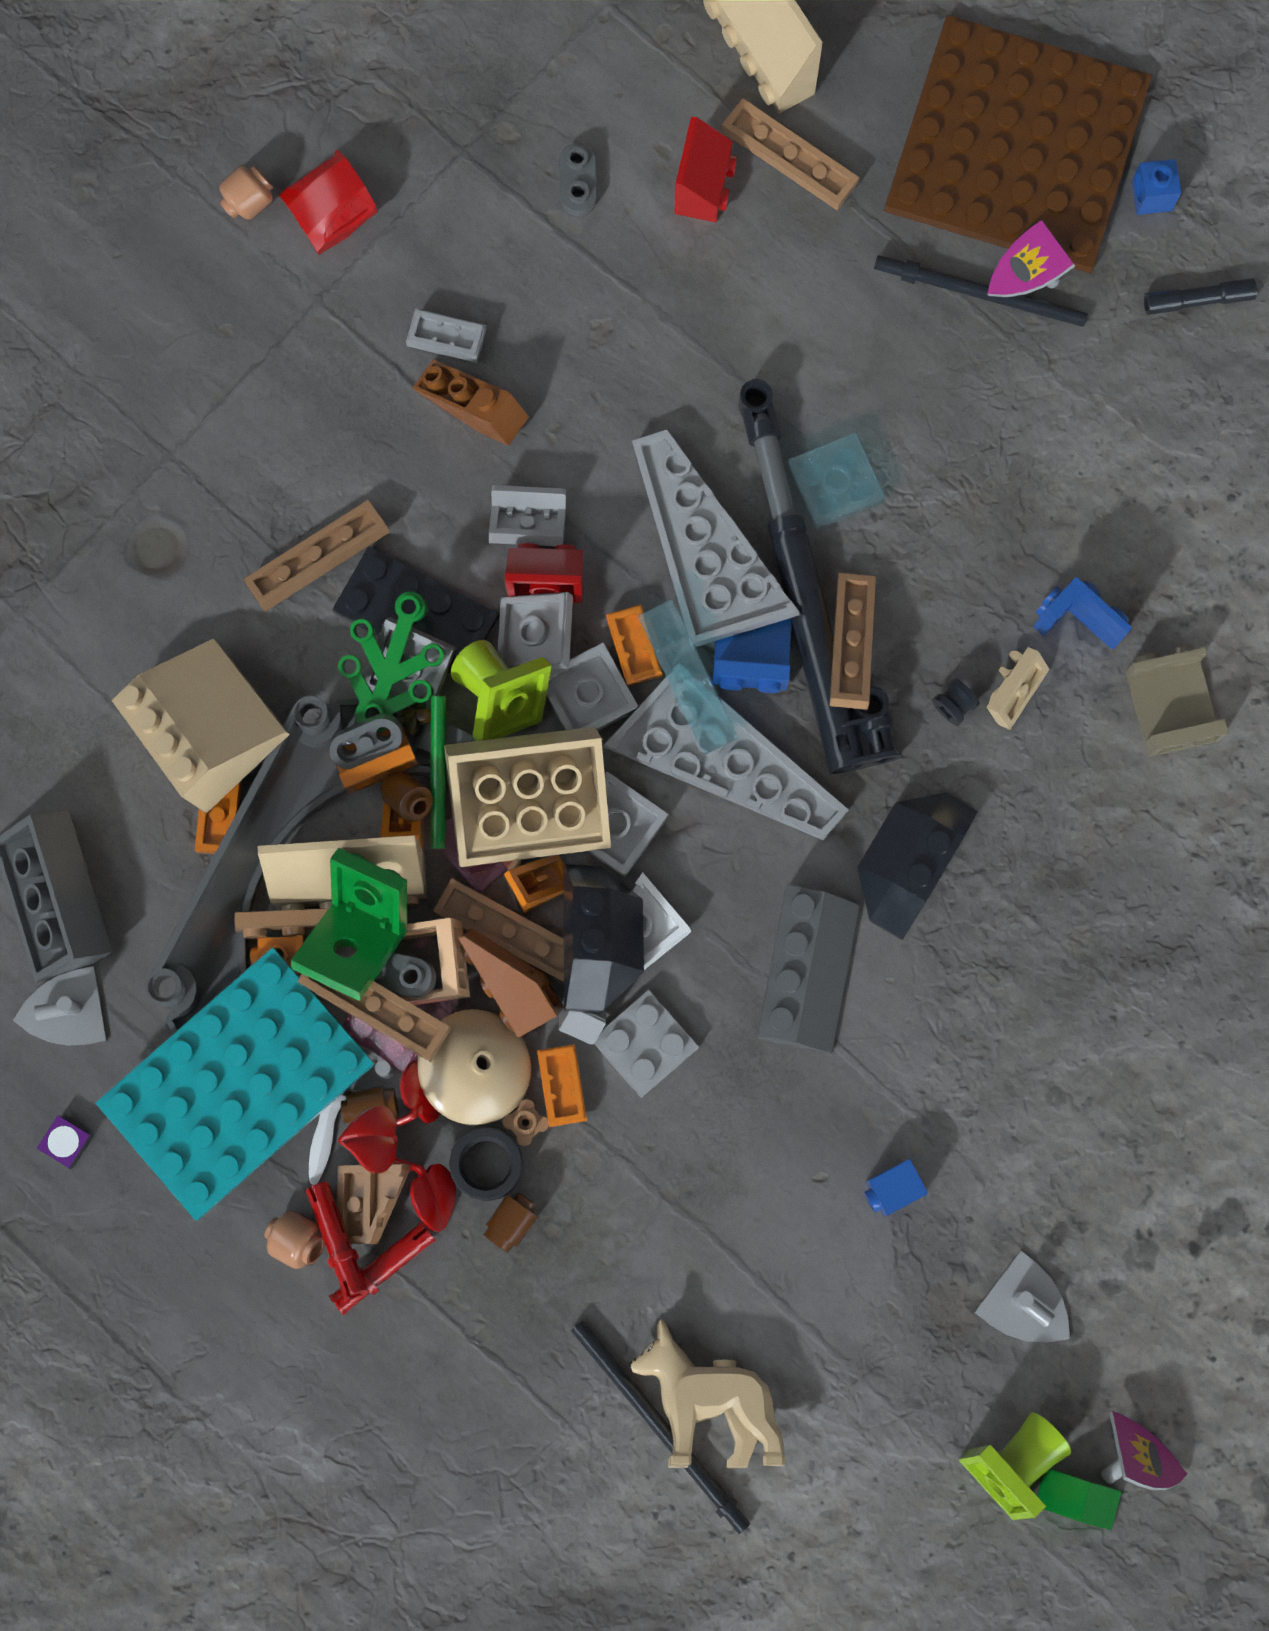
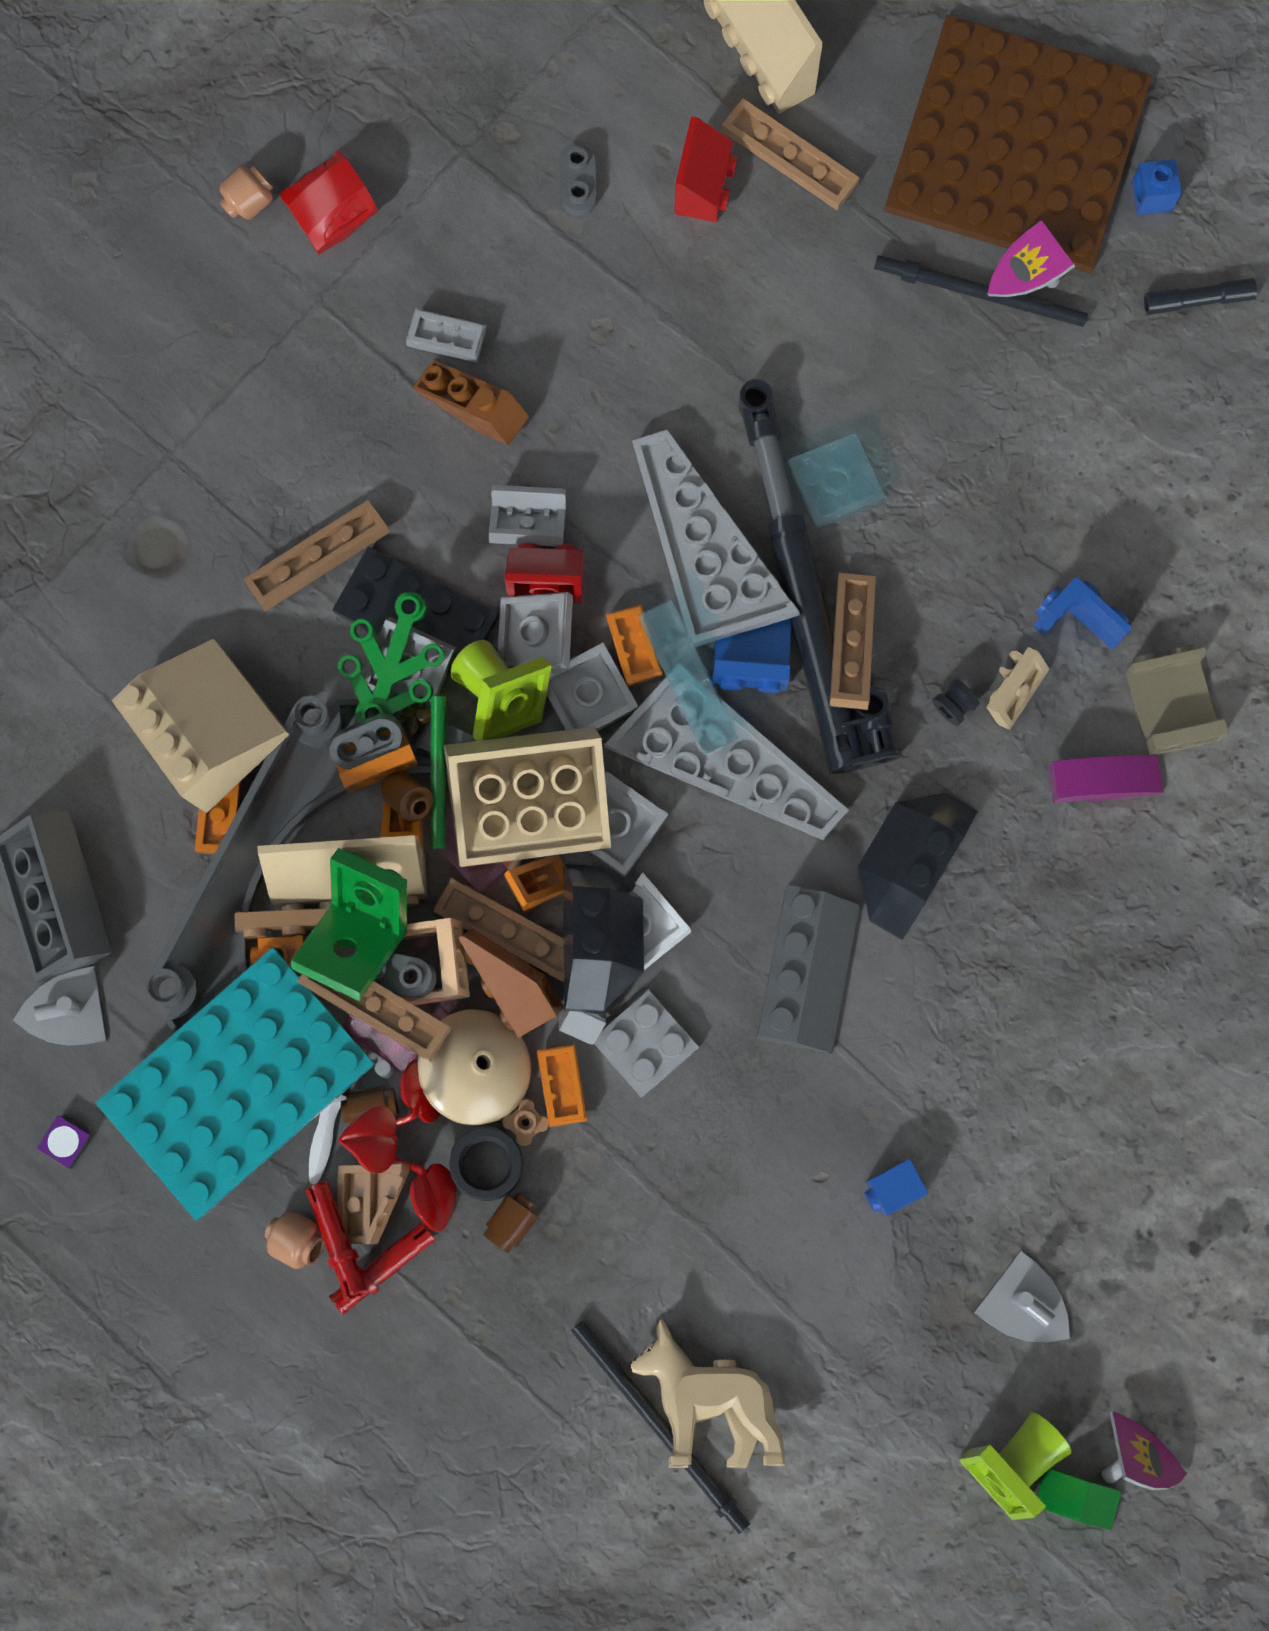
none -> magenta slope [1048,755,1163,804]

